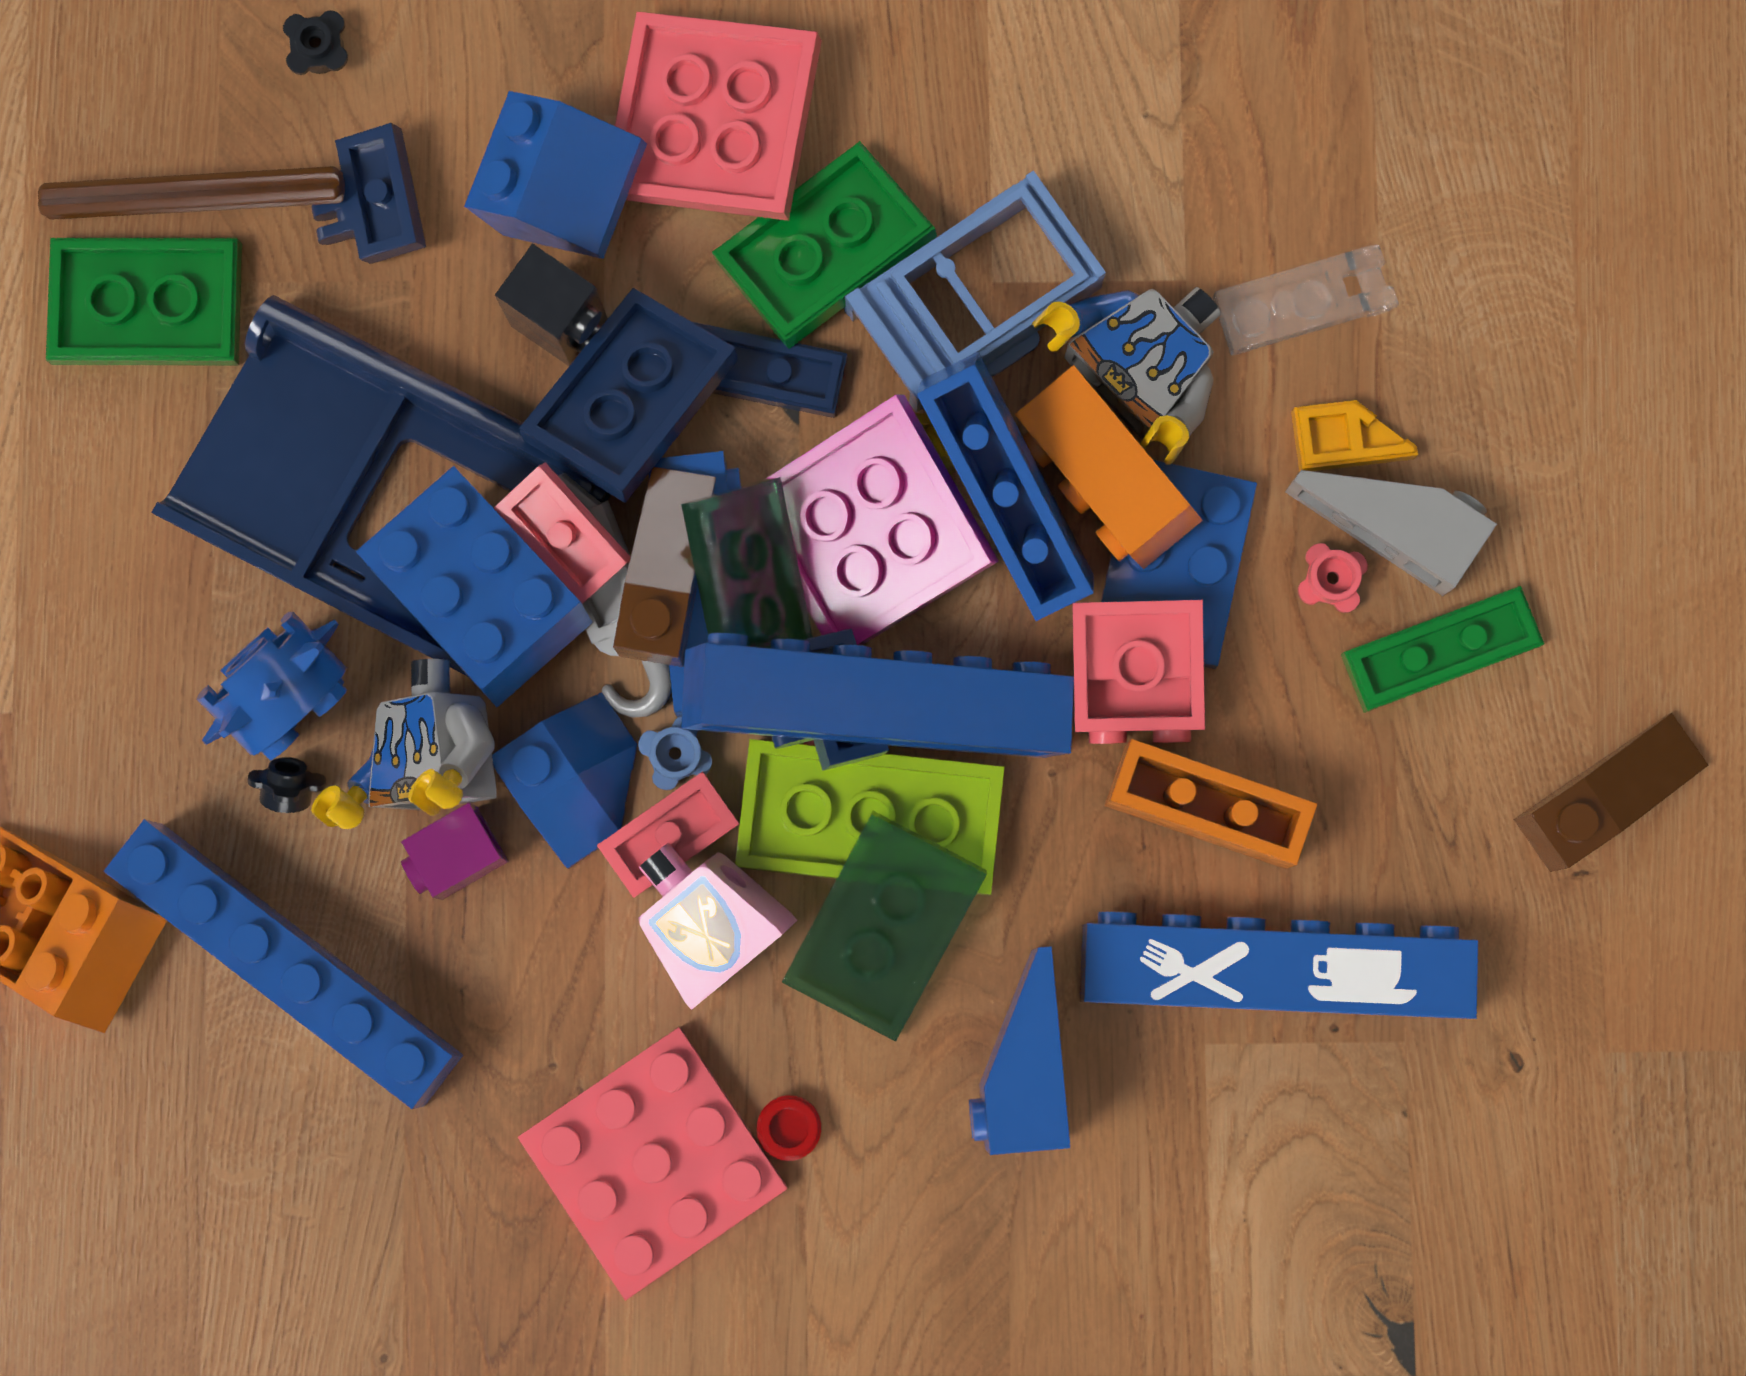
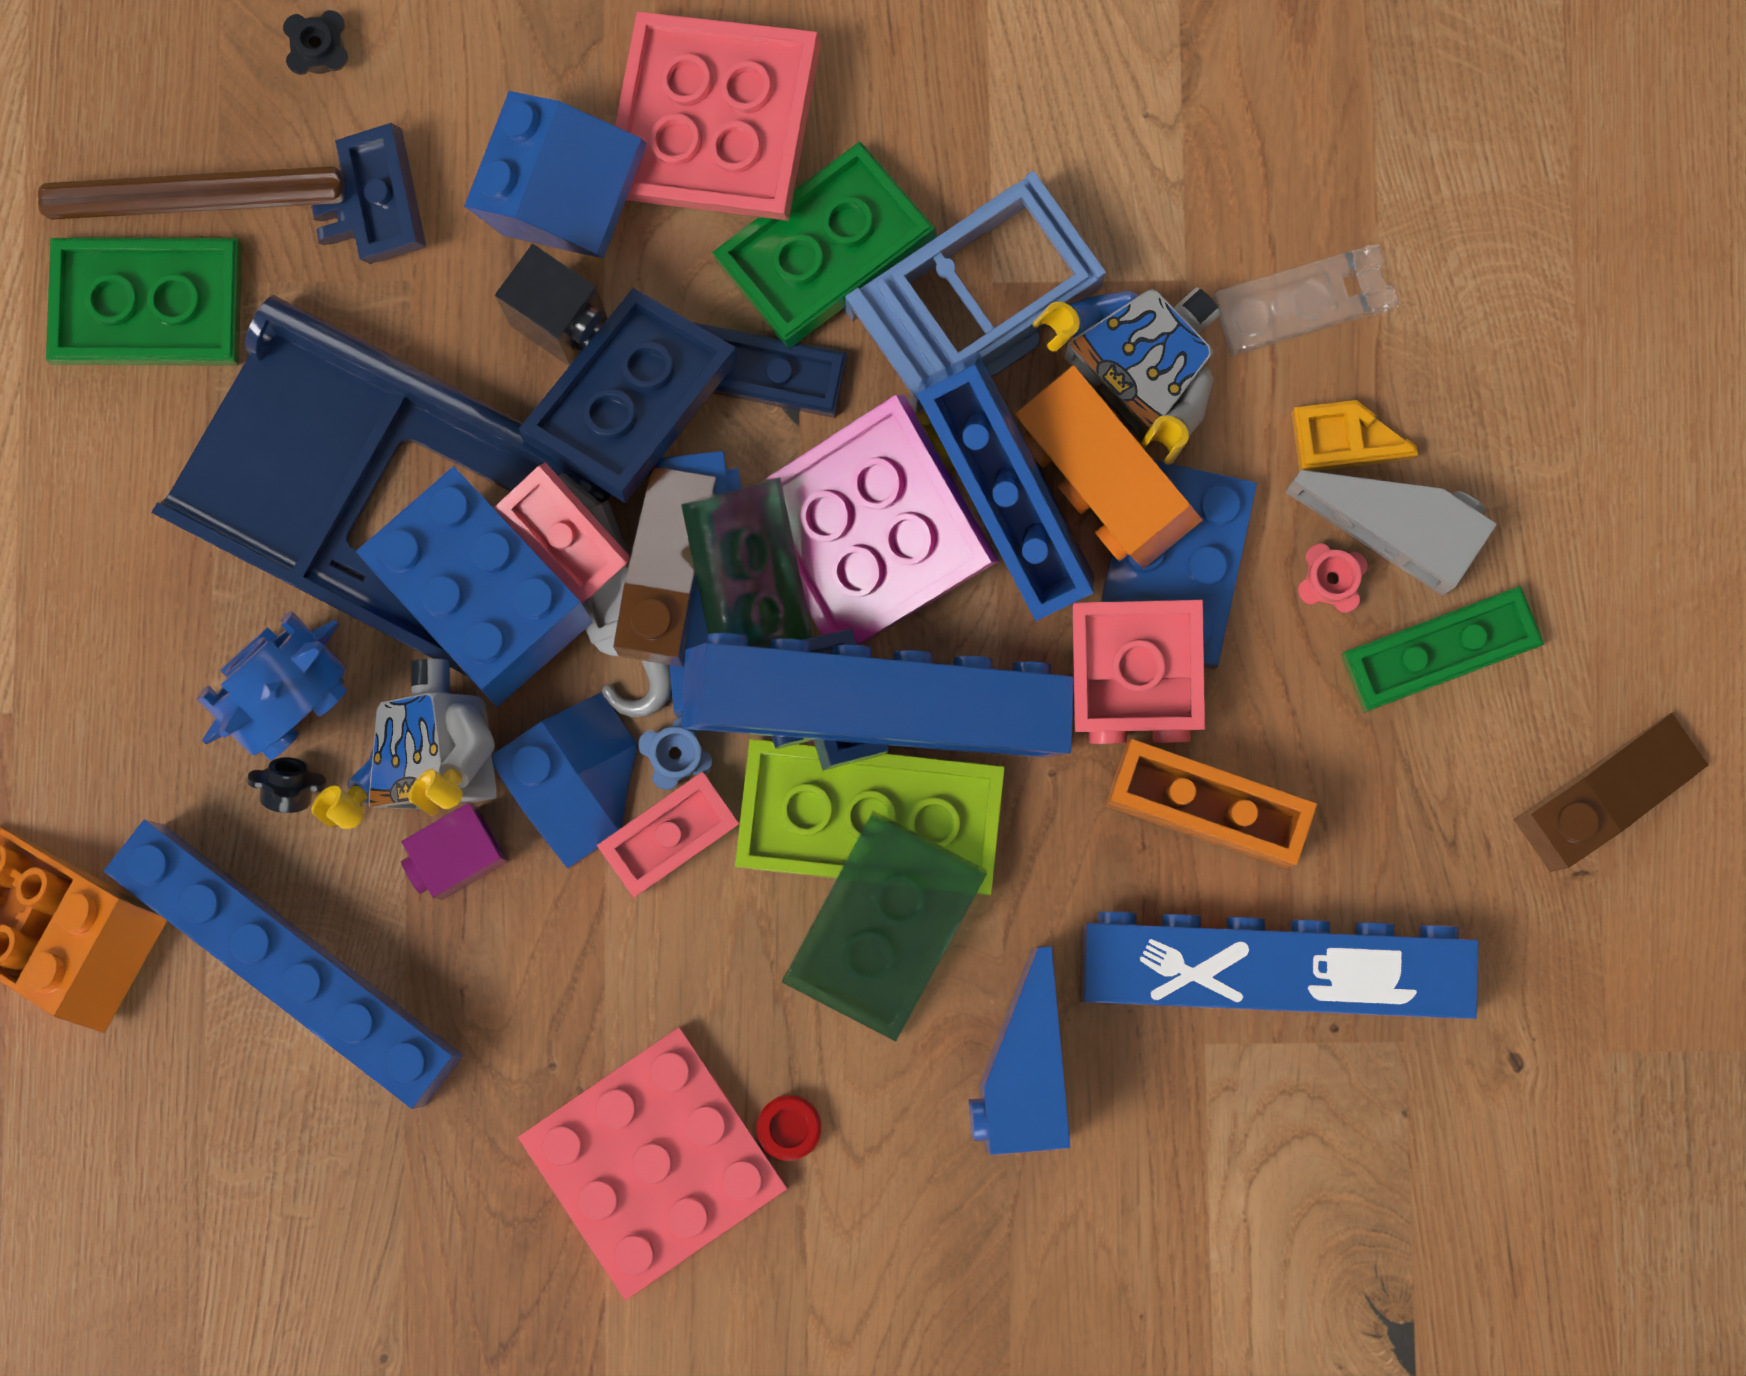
torso [638,843,797,1010] -> none

